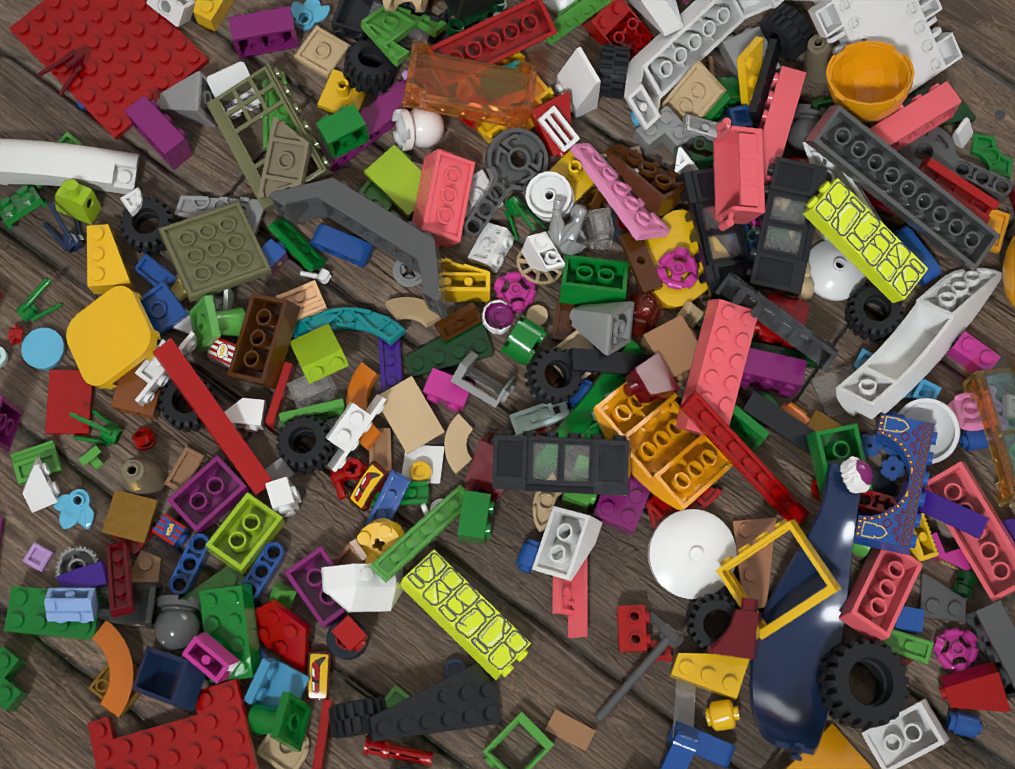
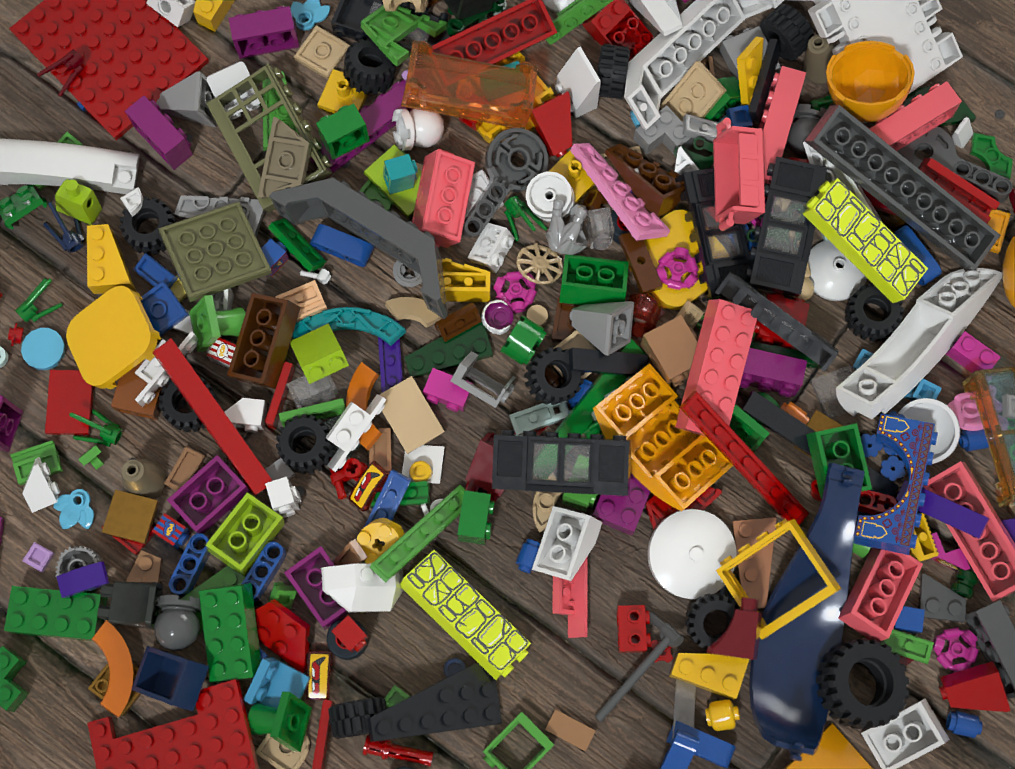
light blue brick [44,588,98,623] -> none
dark red tile [105,540,135,618] -> none
red tile [132,427,157,451] -> none
dark pink brick [182,632,240,684] -> none
tan tile [444,413,473,475] -> none
white slope [521,231,565,272] -> none
white tile [536,106,580,152] -> none
torso [623,353,680,404] -> none
white hair [840,456,873,493] -> none
none -> teal brick [383,154,418,195]

